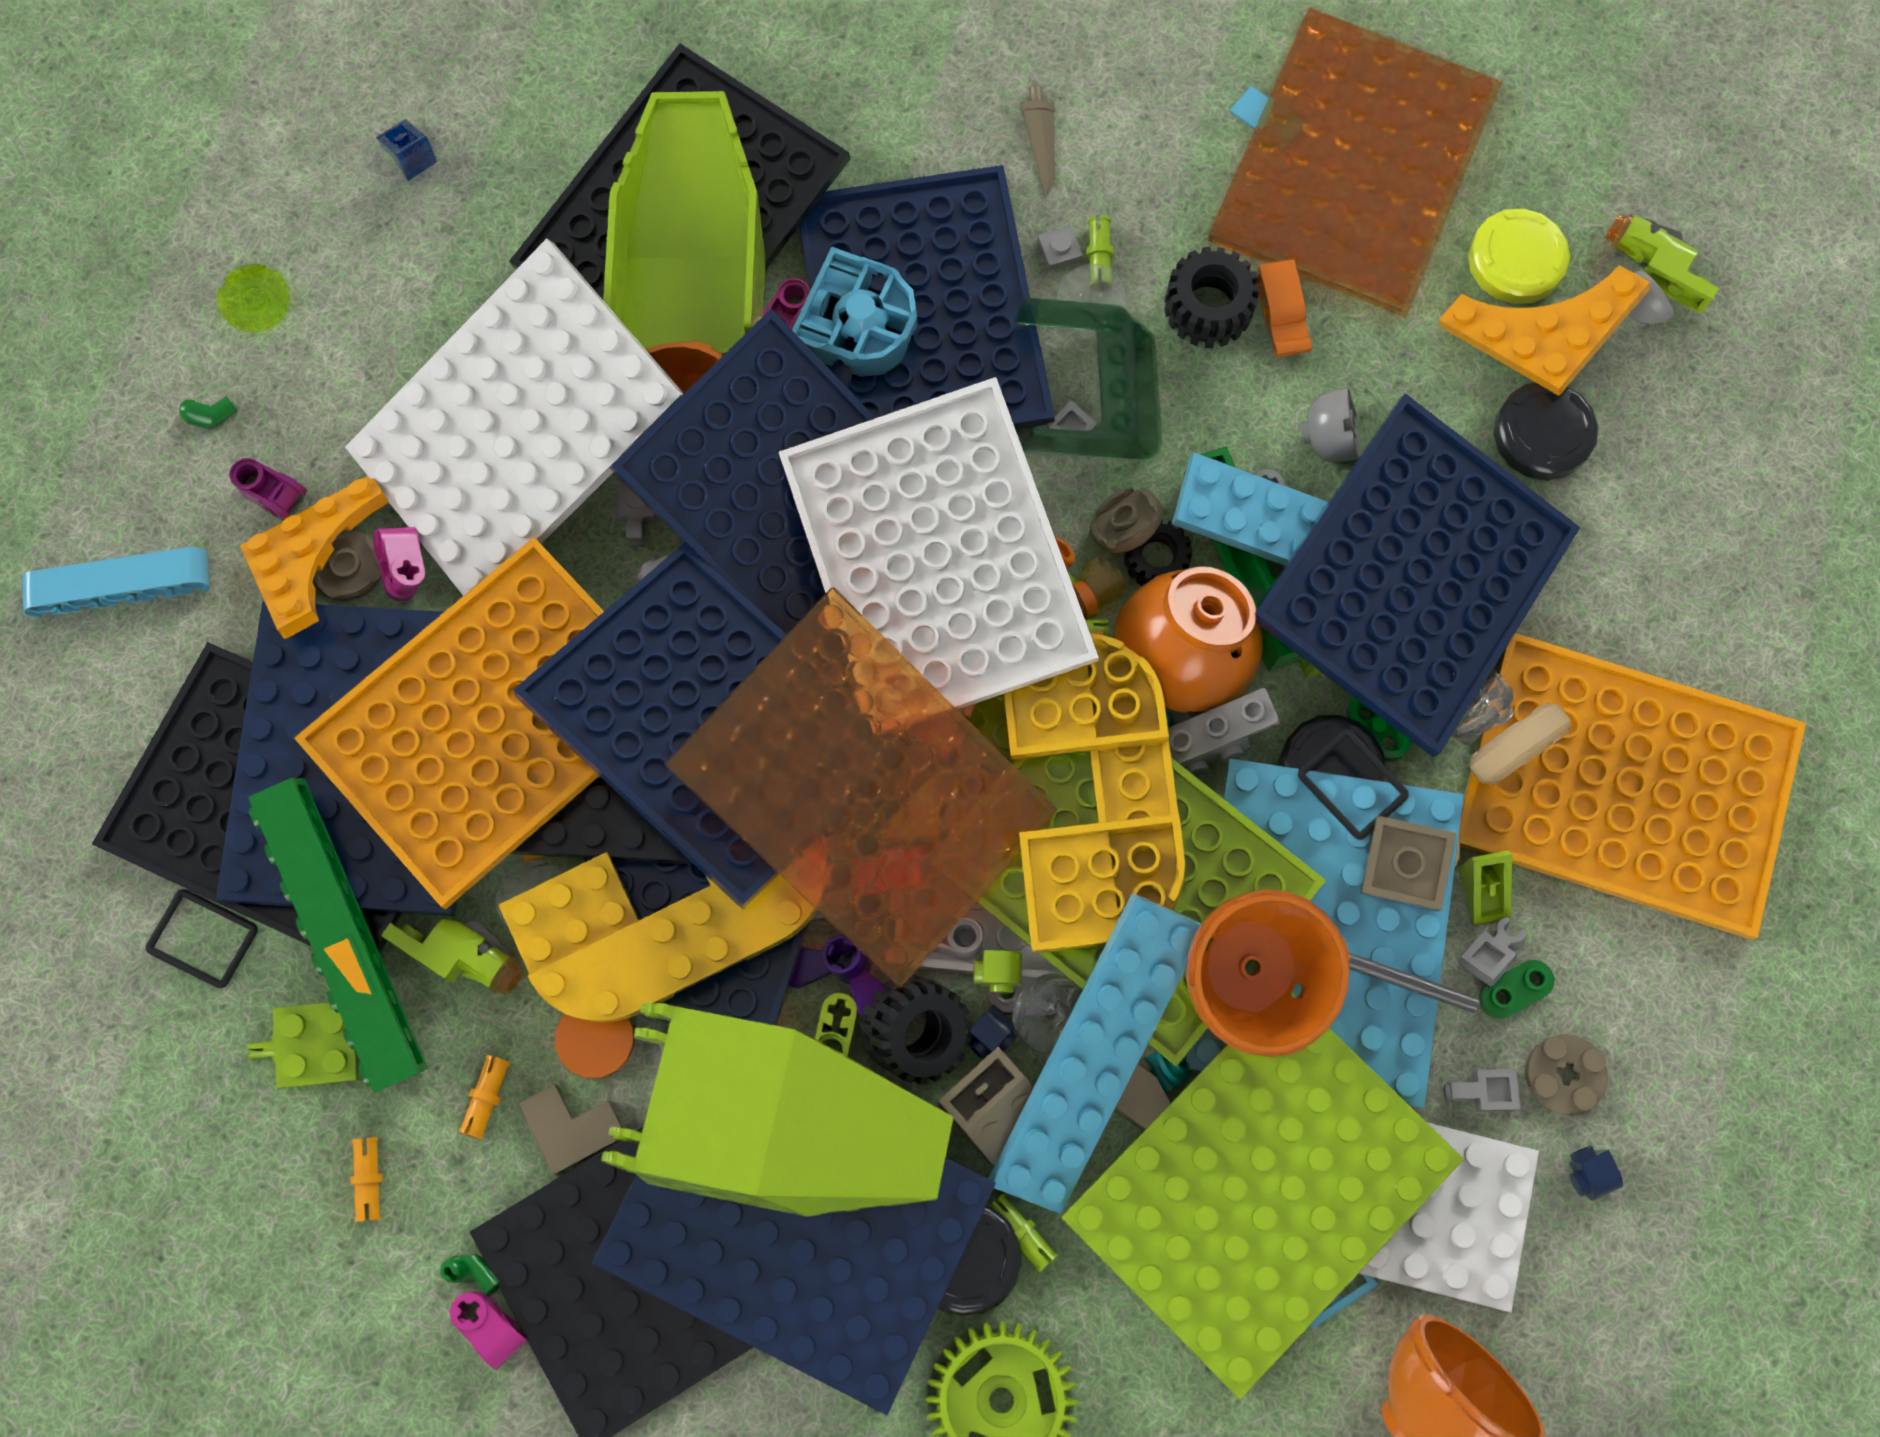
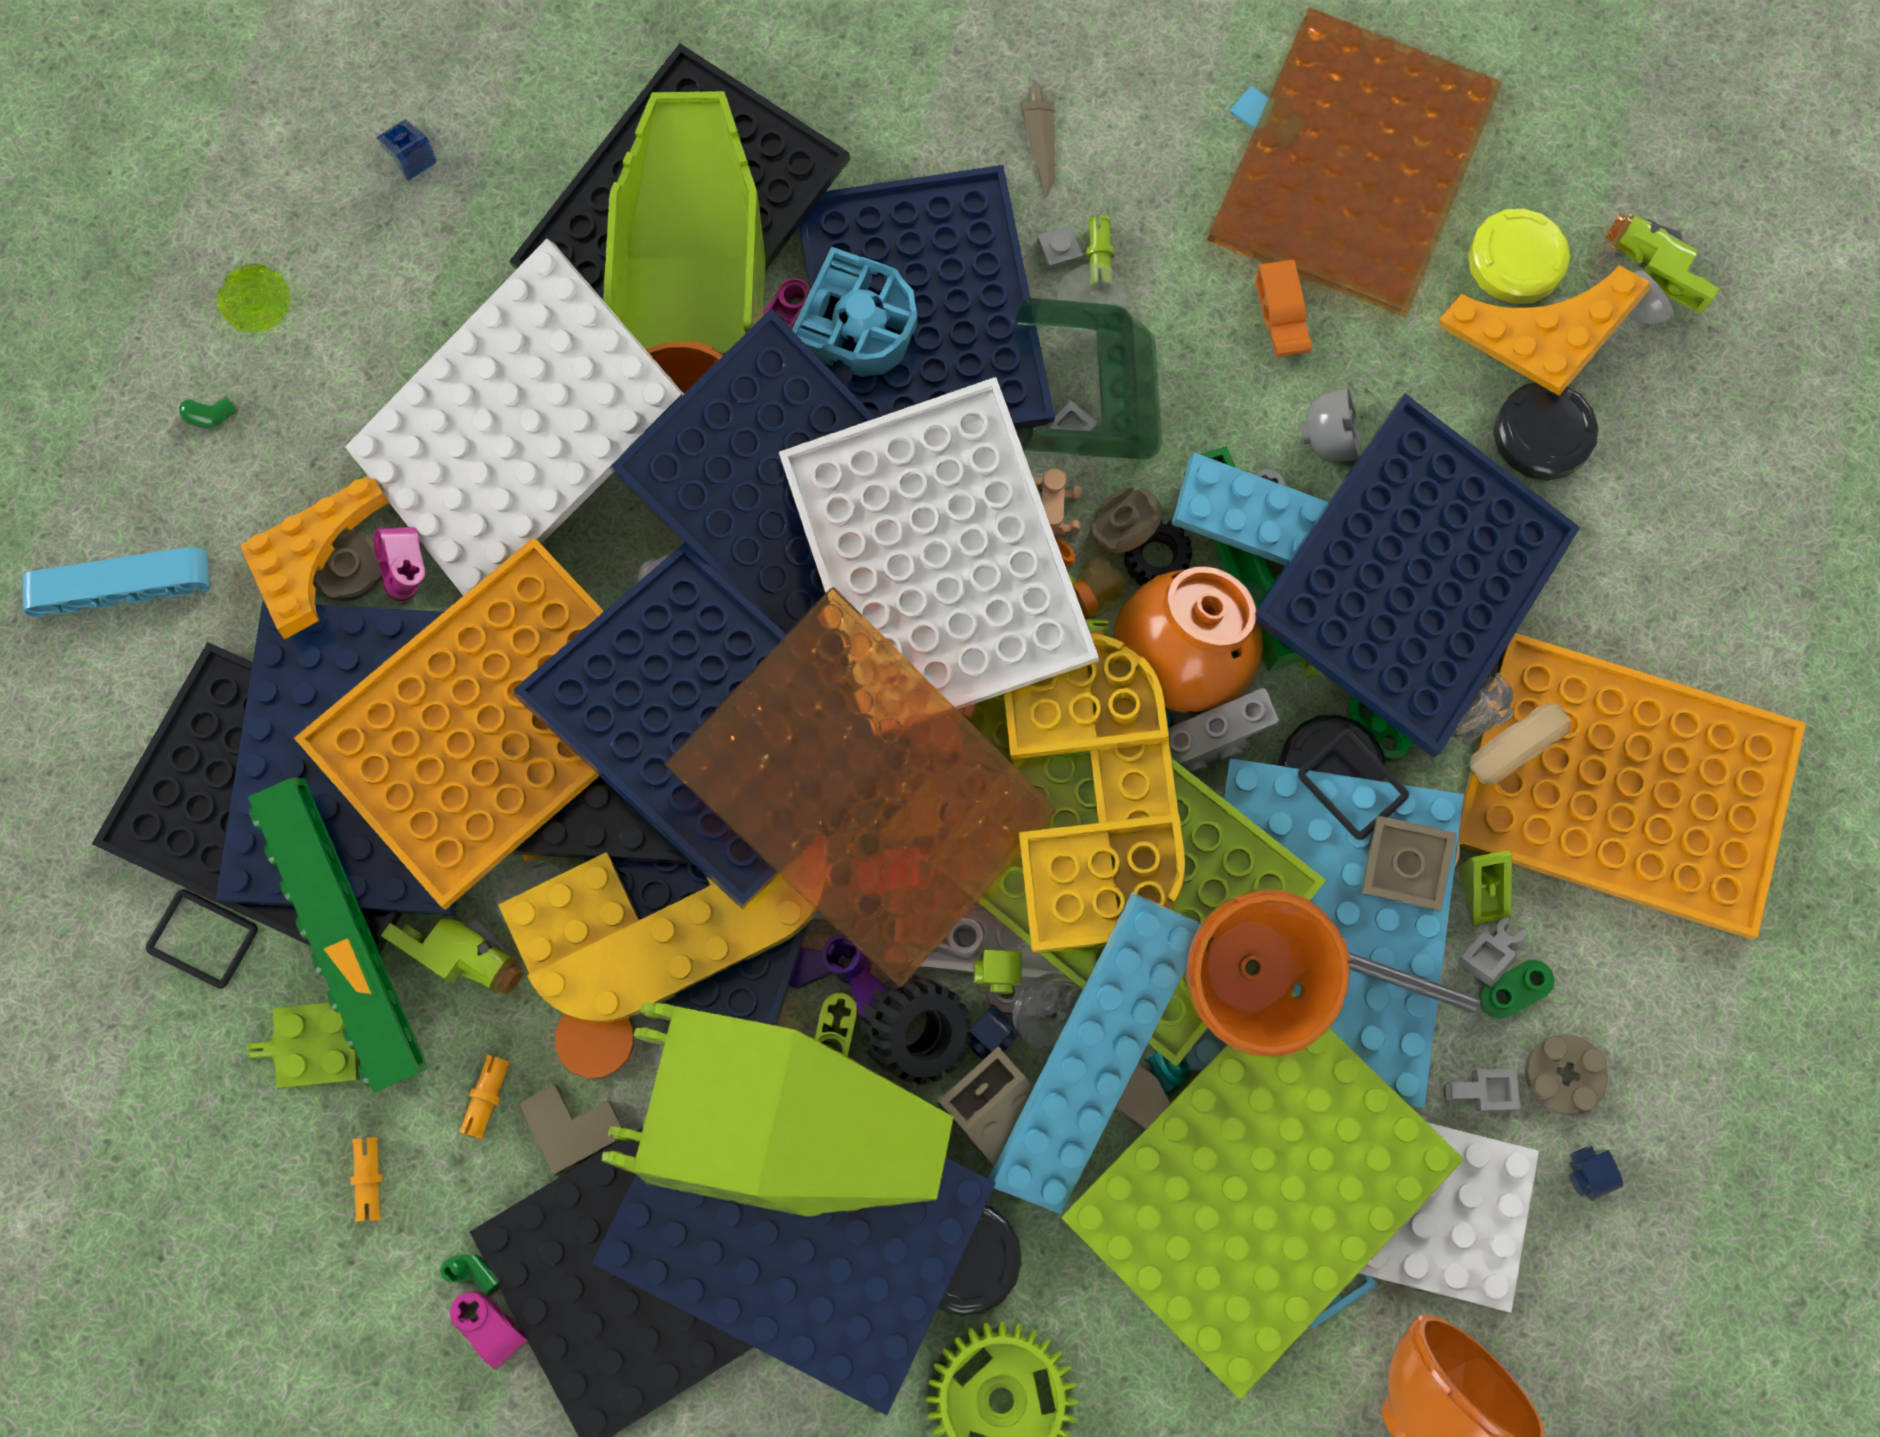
magenta piece [229,458,307,521] -> none
light grey plate [617,483,656,547] -> none
lime pin [989,1193,1059,1273] -> none
black tyre [1164,247,1260,348] -> none
none -> light nougat piece [1033,469,1082,536]

